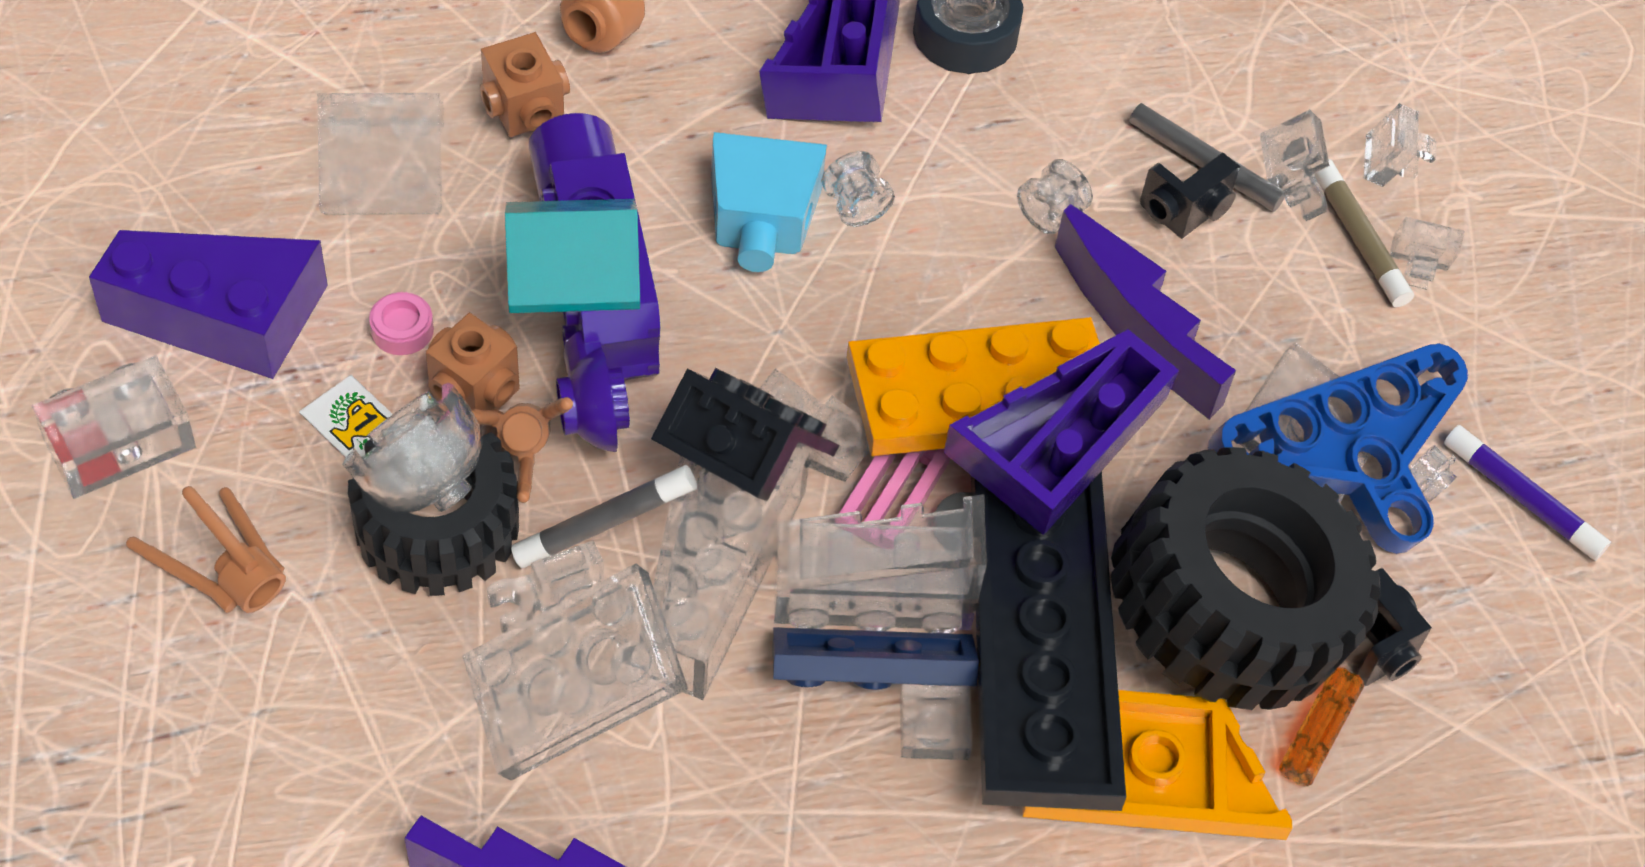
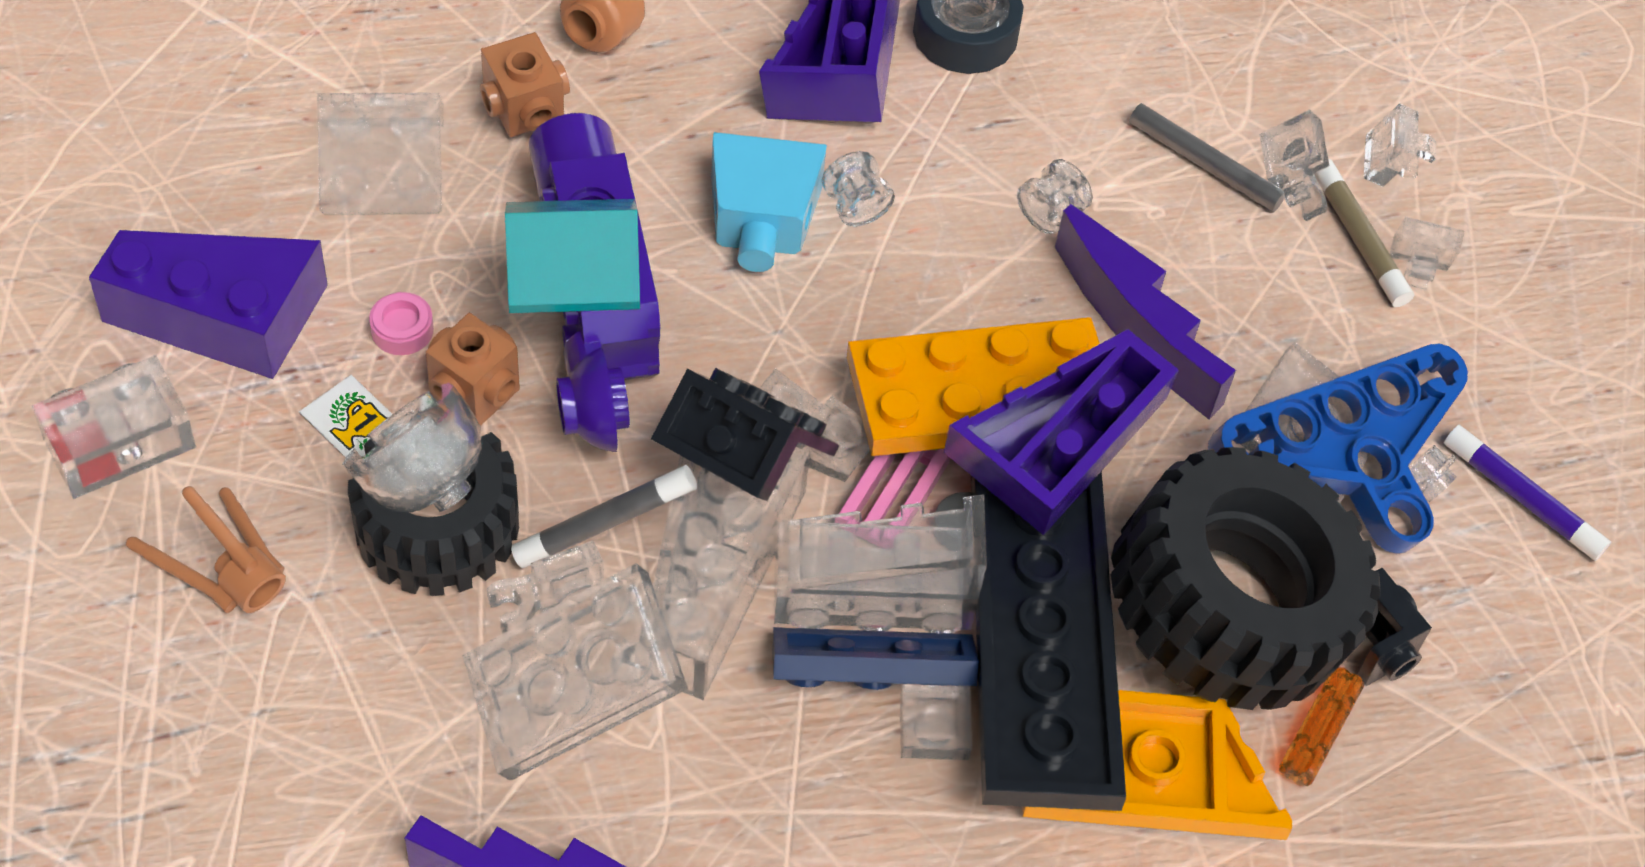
nougat plant [462,397,573,503] -> none
black bracket [1140,152,1240,239] -> none

